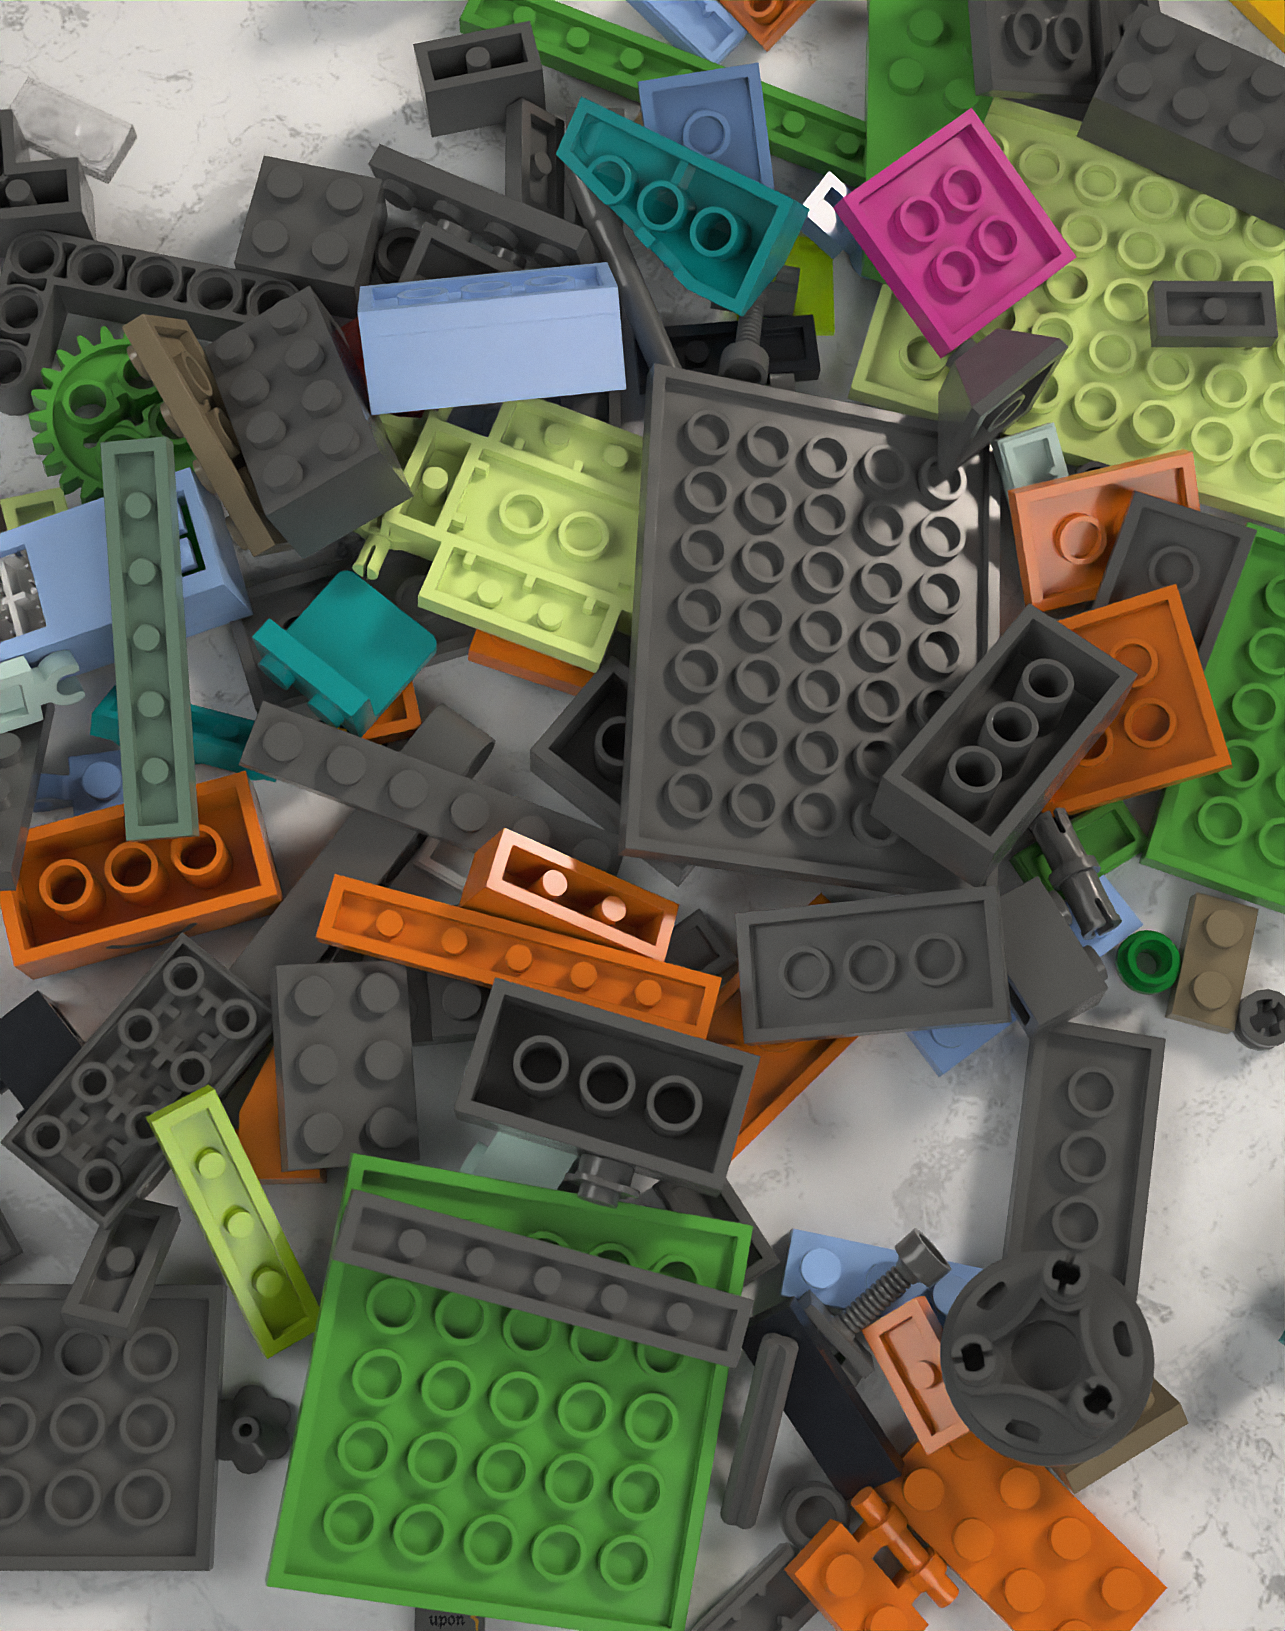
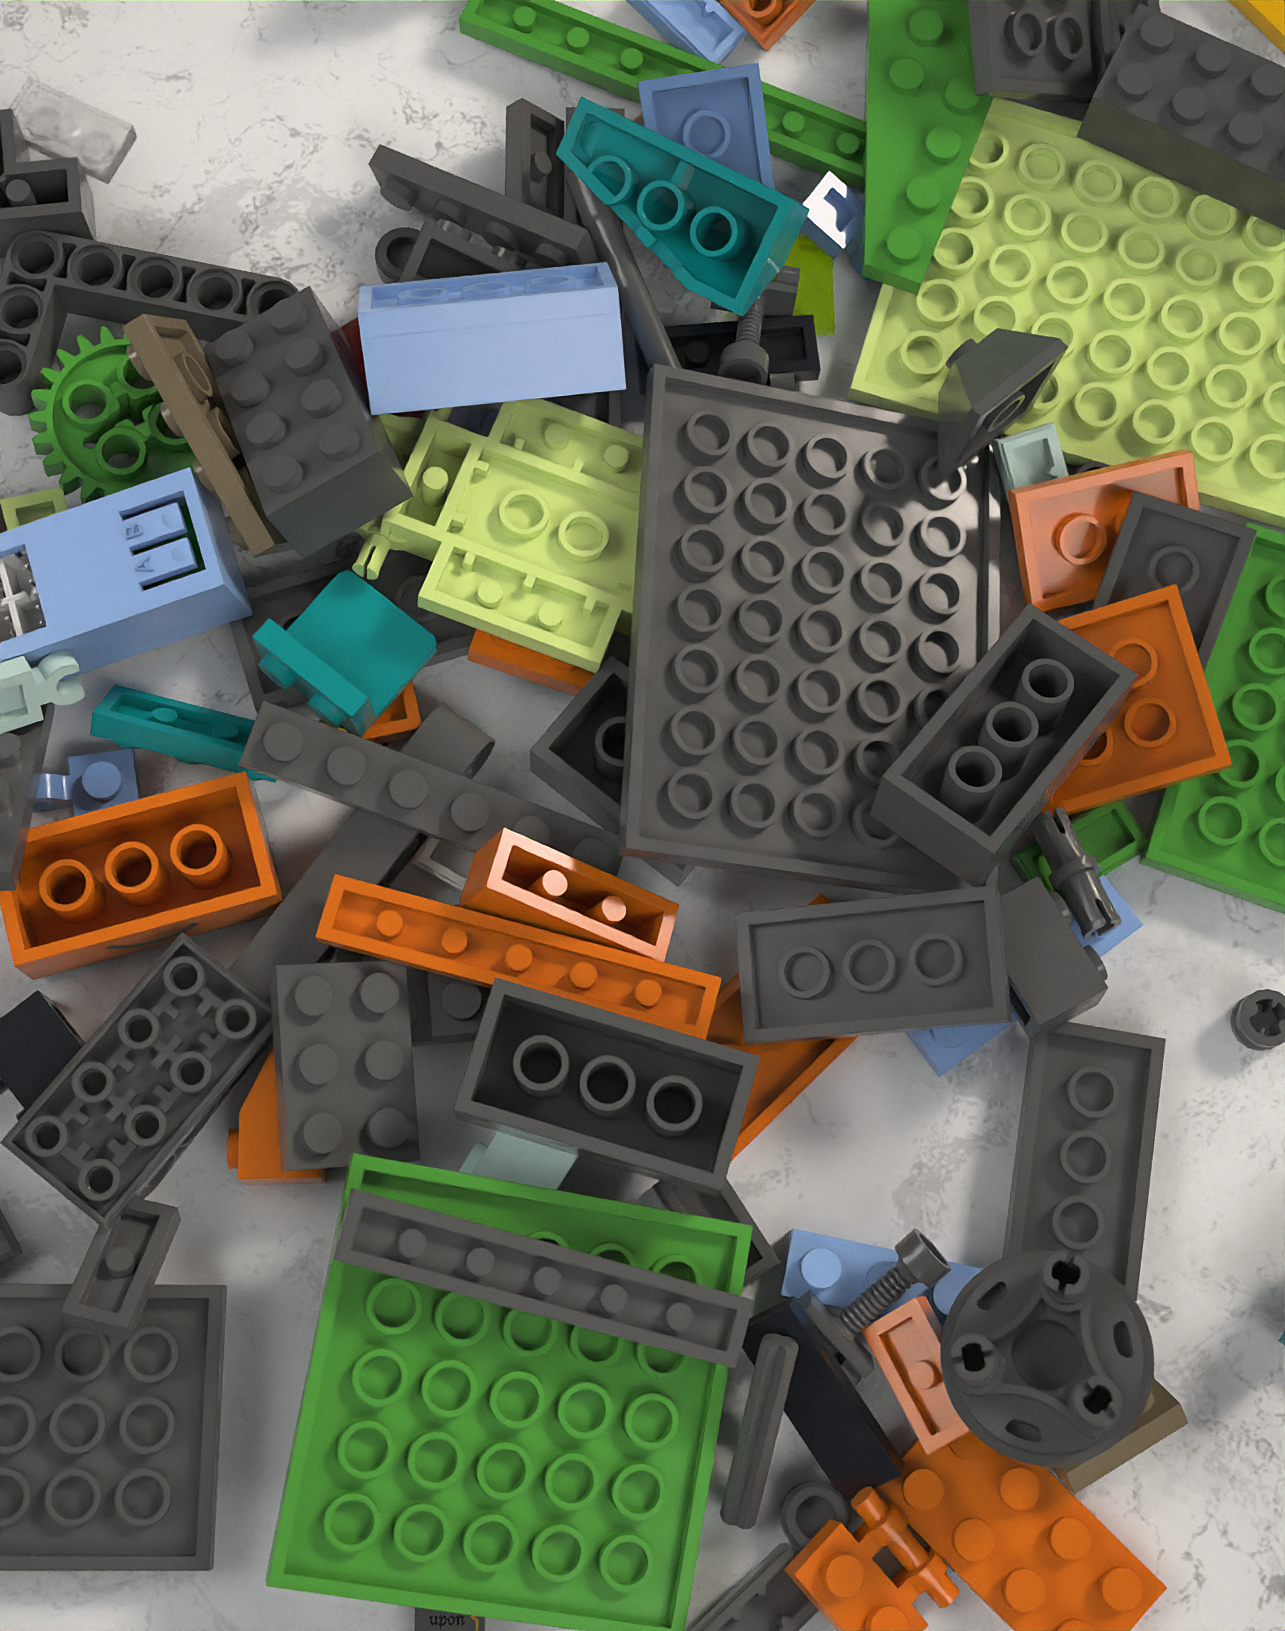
sand green plate [100,436,199,842] -> none
lime plate [146,1084,320,1359] -> none
dark grey plant [219,1385,291,1474] -> none
dark grey brick [234,155,388,321] -> none
dark grey brick [413,21,546,138] -> none
dark grey plate [564,1154,640,1209] -> none
dark grey tile [664,908,738,976] -> none
dark pink plate [833,108,1076,359] -> none
green plate [1115,930,1181,995] -> none
dark grey plate [1147,281,1278,348] -> none
dark tan plate [1165,892,1259,1034] -> none

